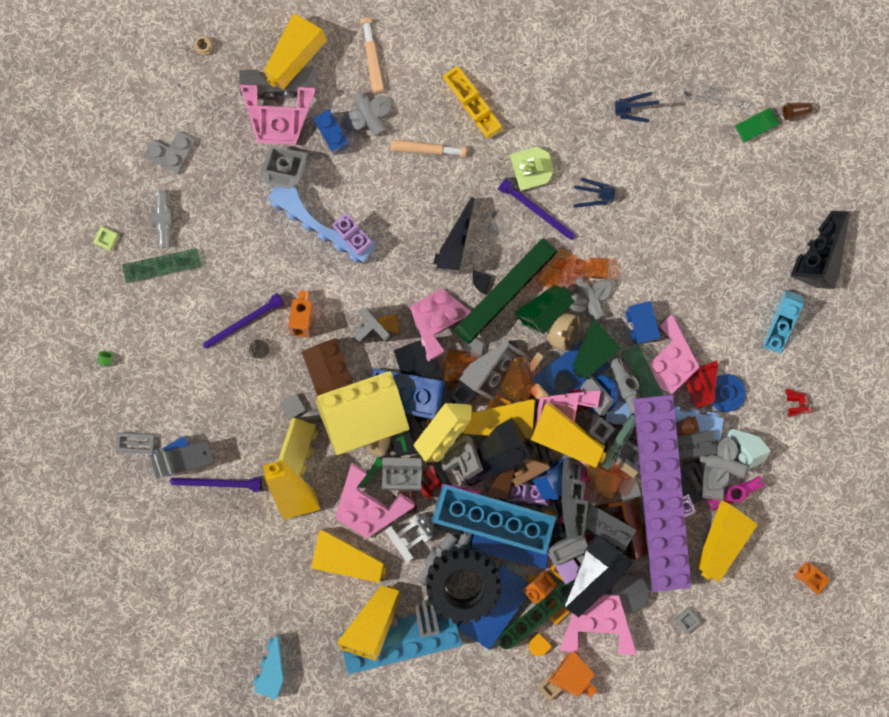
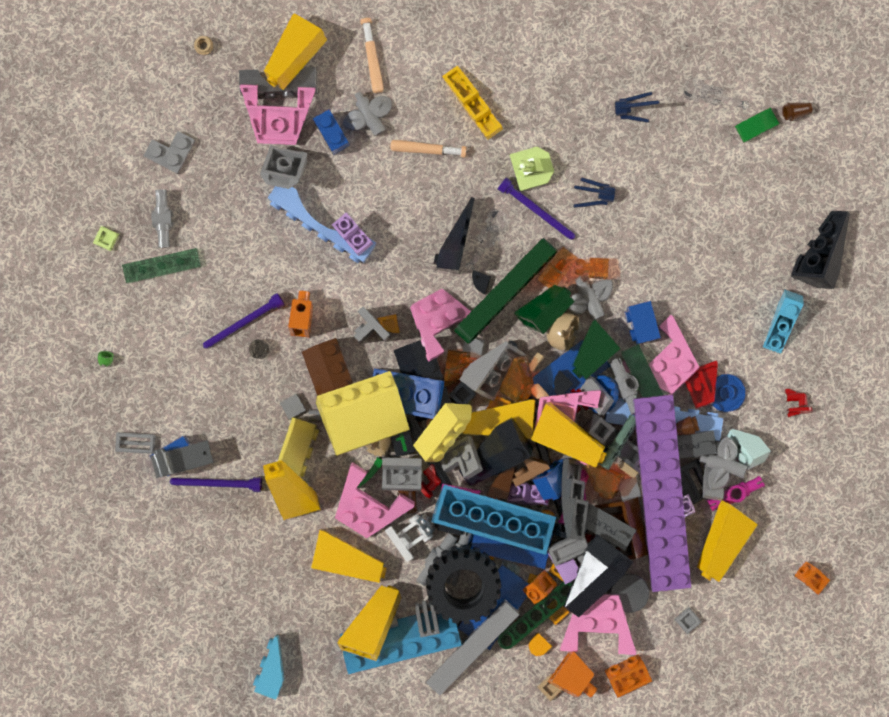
none -> light grey slope [426,599,519,695]
none -> orange bracket [605,654,652,698]

